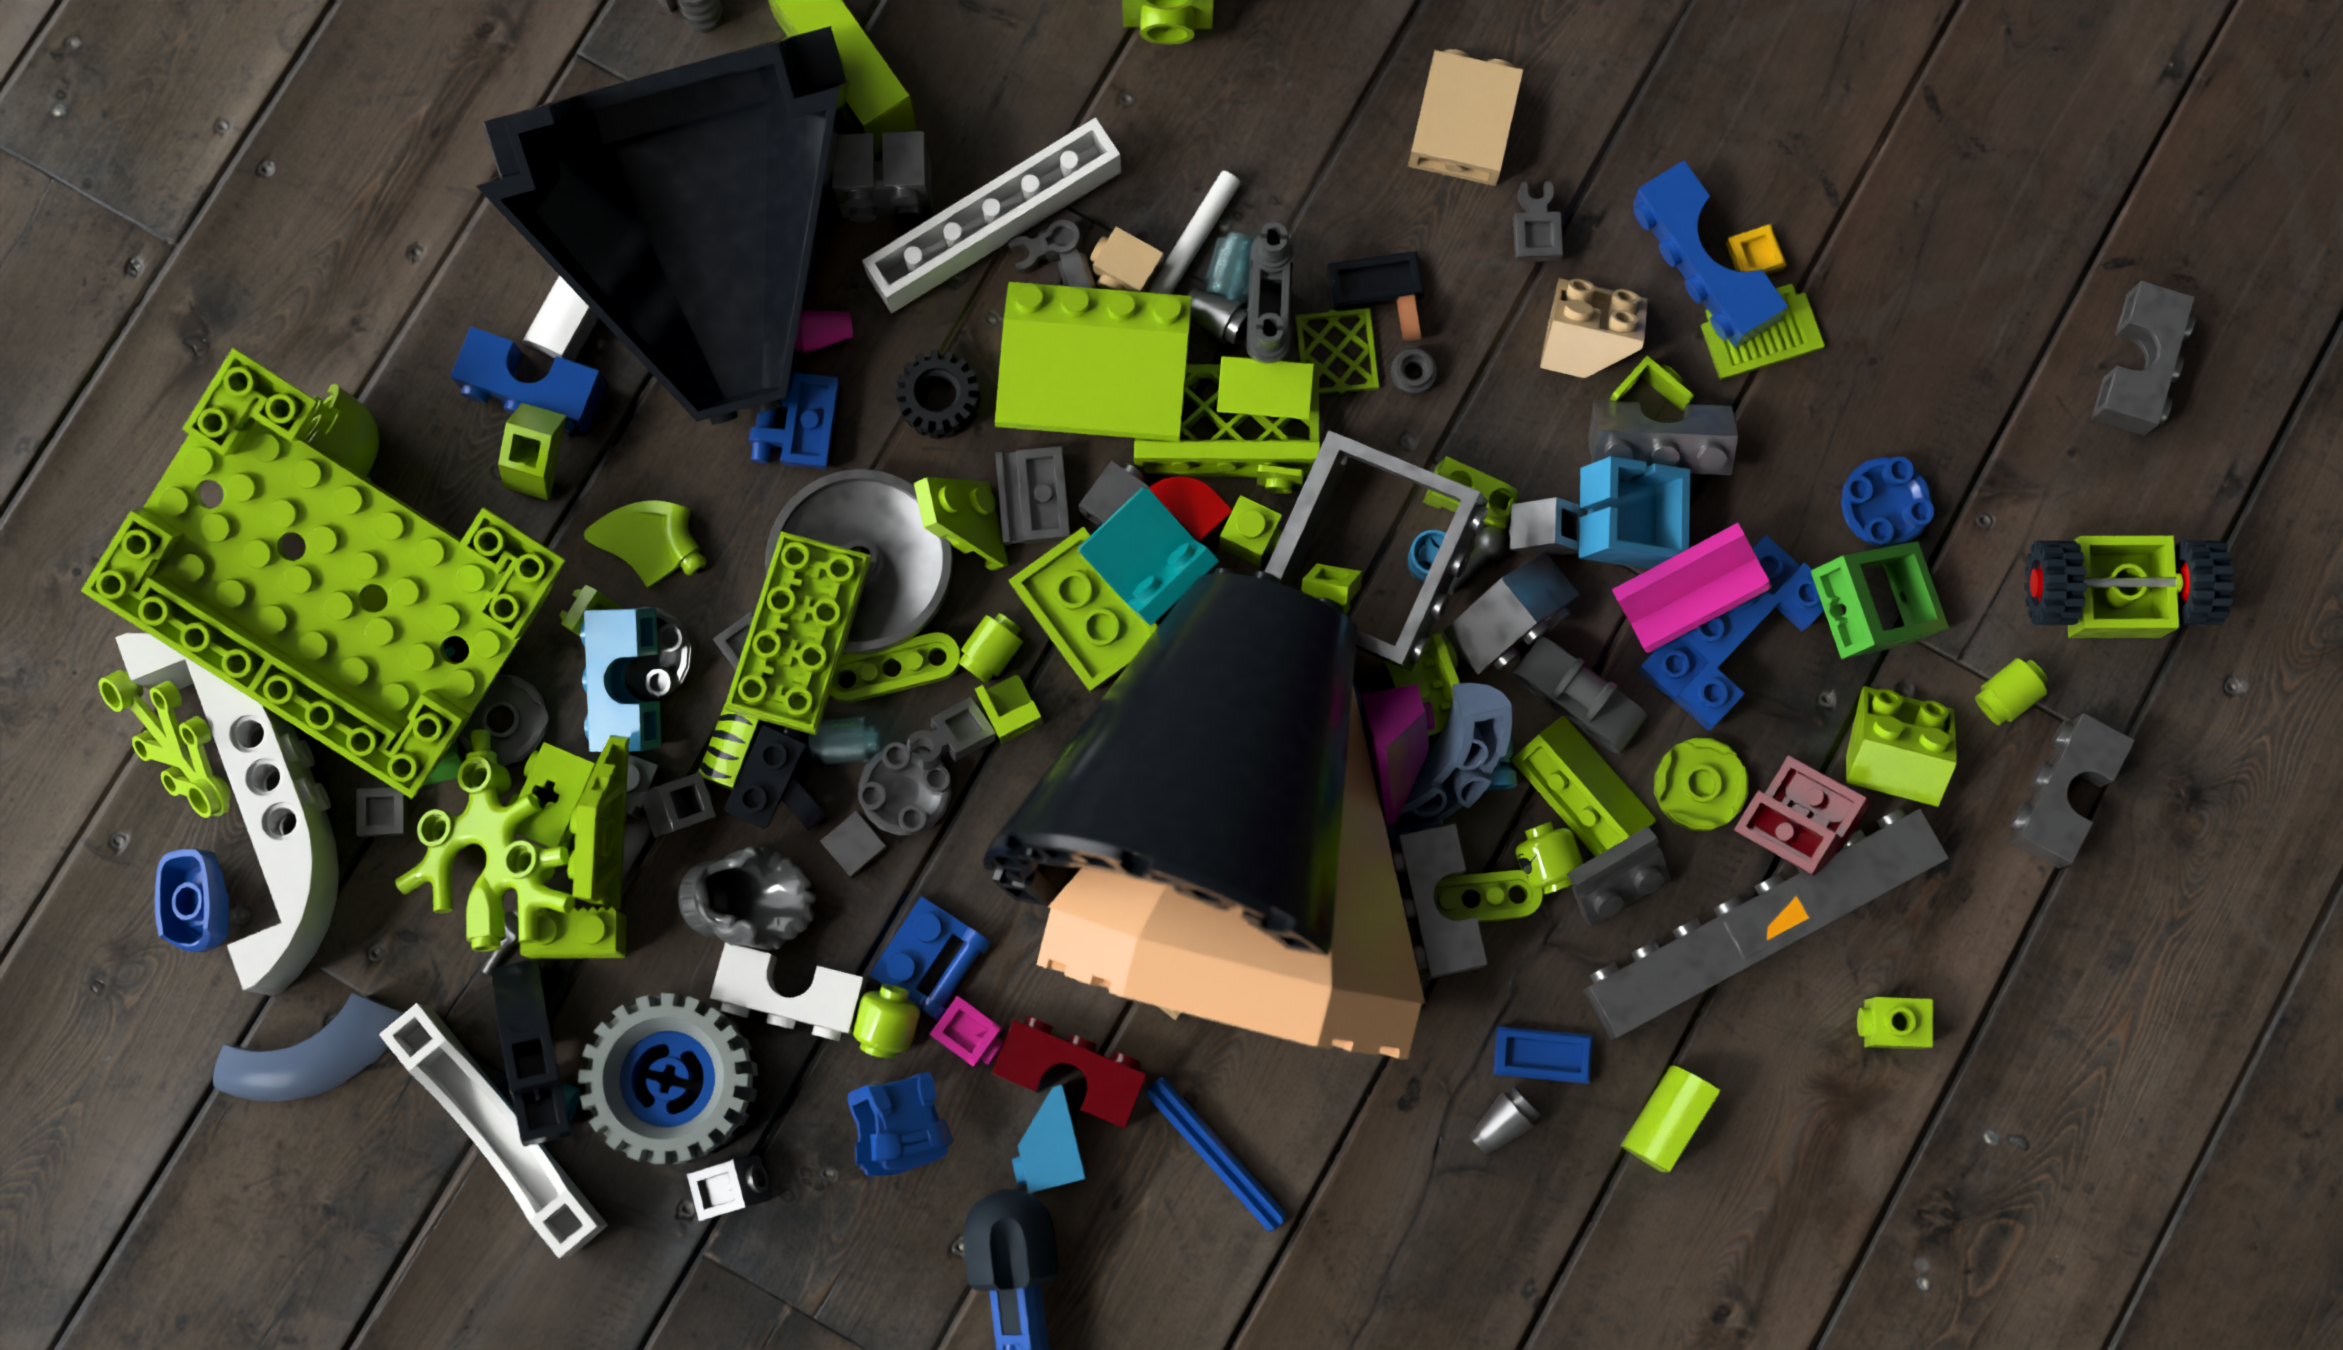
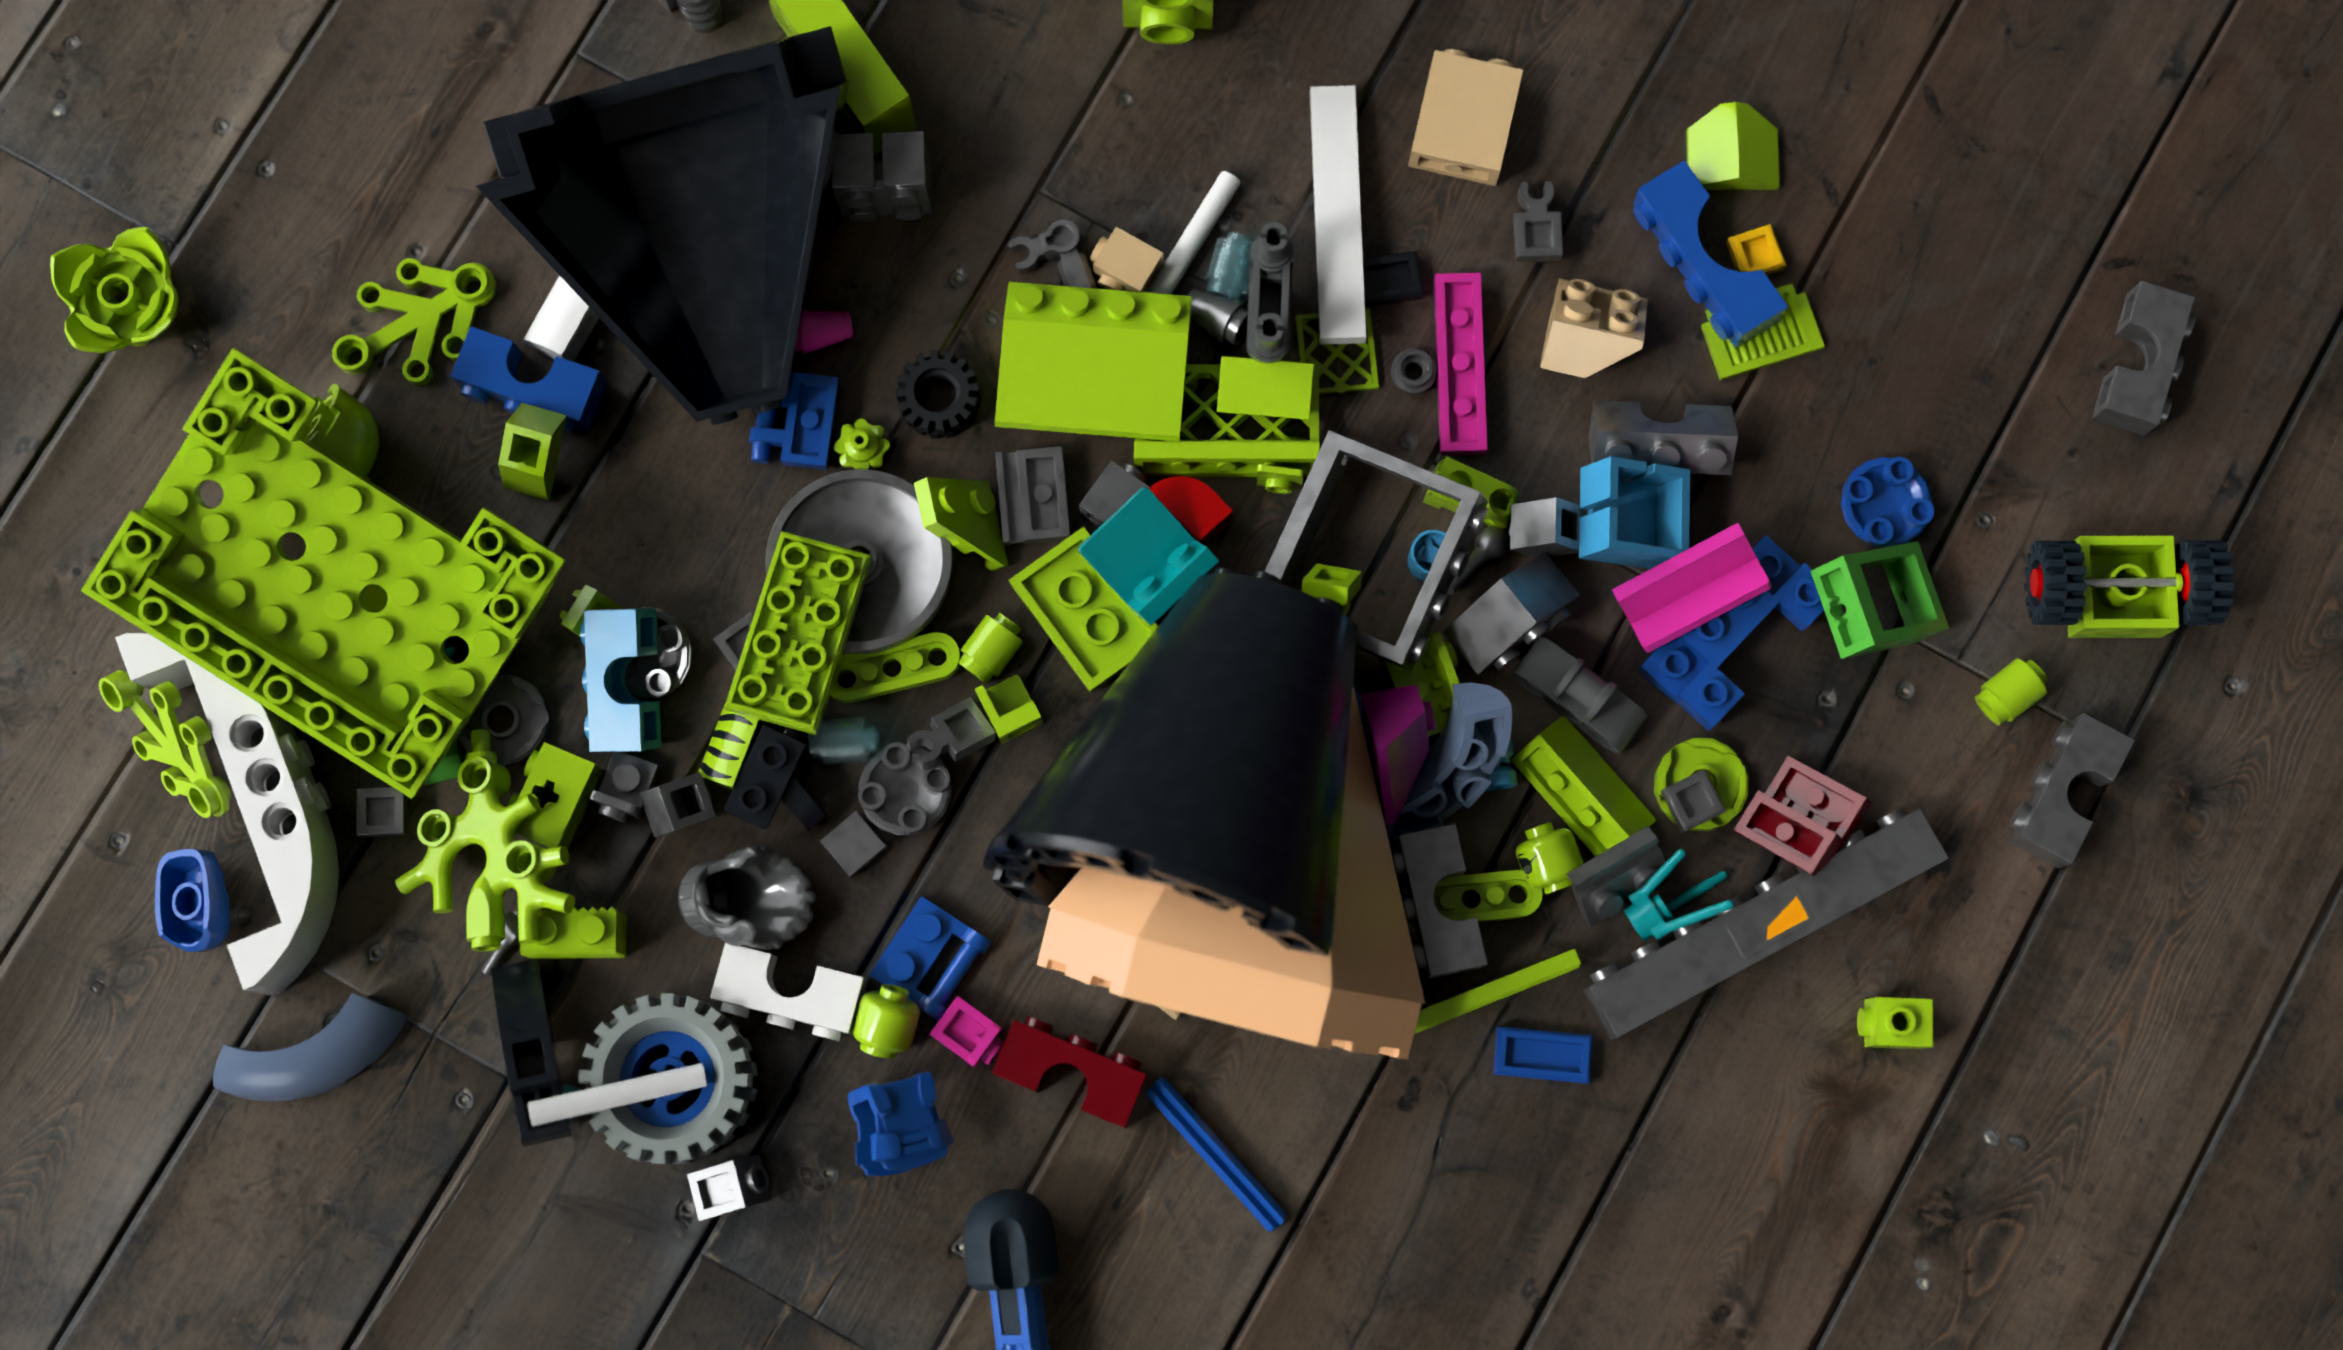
white arch [379,1003,608,1258] -> none
lime wing [568,735,630,910] -> none
lime arm [584,500,706,588] -> none
white brick [862,117,1121,314] -> none
dark azure slope [1012,1085,1087,1193] -> none
lime brick [1219,495,1283,567] -> none
nougat tile [1397,294,1421,342] -> none
flat silver cone [1469,1086,1541,1156] -> none
lime bracket [1609,355,1694,411] -> none
lime brick [1620,1066,1721,1172] -> none
lime slope [1846,686,1957,807] -> none
none -> lime brick [50,227,179,353]
none -> lime plant [332,258,496,386]
none -> white piece [528,1063,707,1126]
none -> lime plant [834,418,891,469]
none -> white tile [1310,85,1366,344]
none -> lime tile [1414,949,1581,1034]
none -> dark pink plate [1434,273,1487,456]
none -> teal plant [1623,849,1734,942]
none -> flat silver tile [1660,769,1726,833]
none -> lime slope [1686,102,1780,190]

